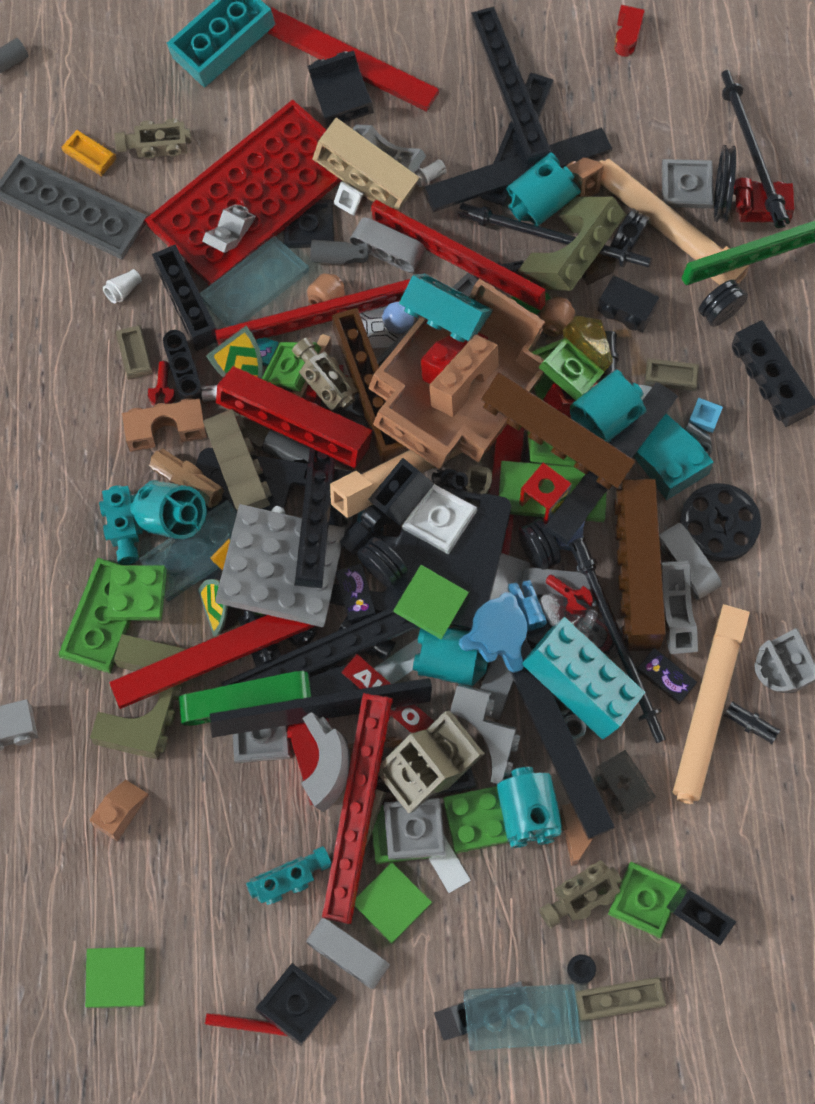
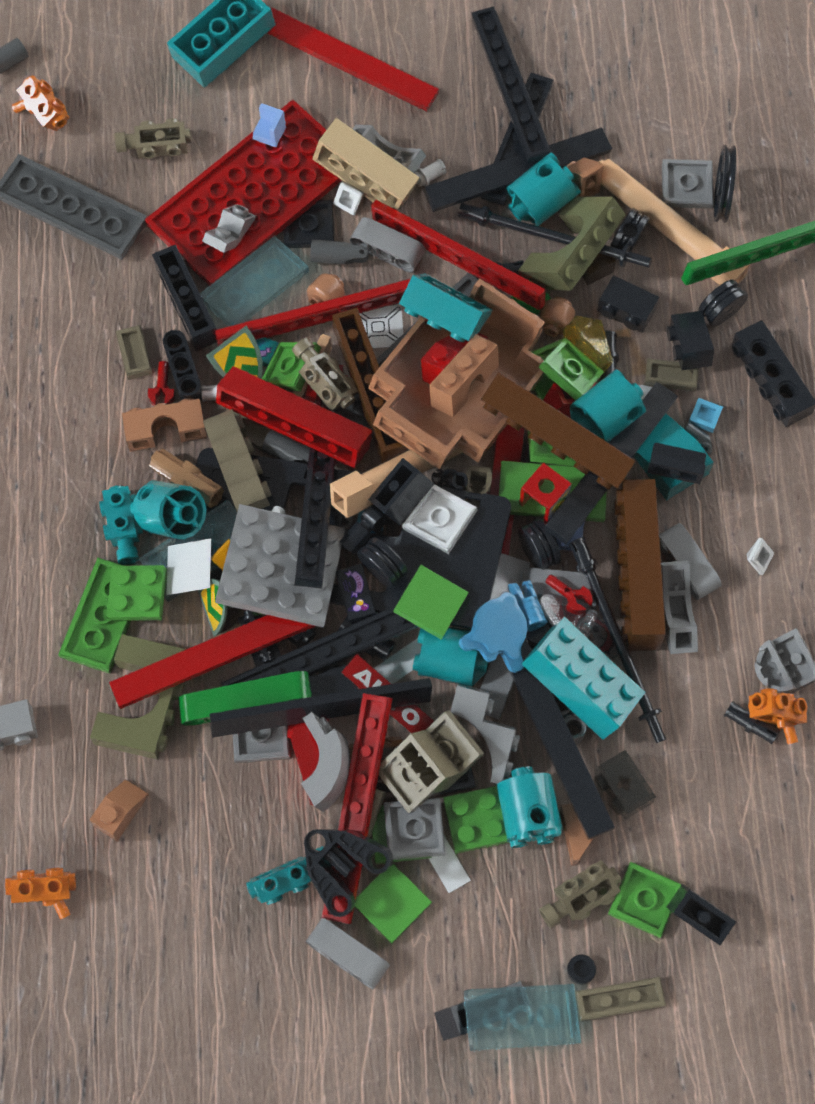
light orange tile [62,130,117,177] -> none
bright green tile [85,947,146,1008] -> none
white cone [103,269,142,304] -> none
red bar [205,1013,287,1036] -> none
black plate [255,963,338,1046] -> none
black panel [307,50,374,128] -> none
light blue piece [382,302,414,334] -> none
red leg [614,4,645,57] -> none
black tile [637,648,697,705] -> none
light nougat brick [673,604,750,804] -> none
black wedge [680,483,761,562] -> none
black bar [721,70,790,229] -> none
red hinge [733,178,795,223] -> none
none -> orange brick [5,868,76,919]
none -> orange brick [12,75,70,131]
none -> white sticker [166,539,211,595]
none -> light blue panel [252,104,286,147]
none -> black connector [304,829,393,917]
none -> black panel [647,443,706,485]
none -> black brick [666,310,714,371]
none -> white slope [747,538,774,575]
none -> orange brick [748,688,807,744]

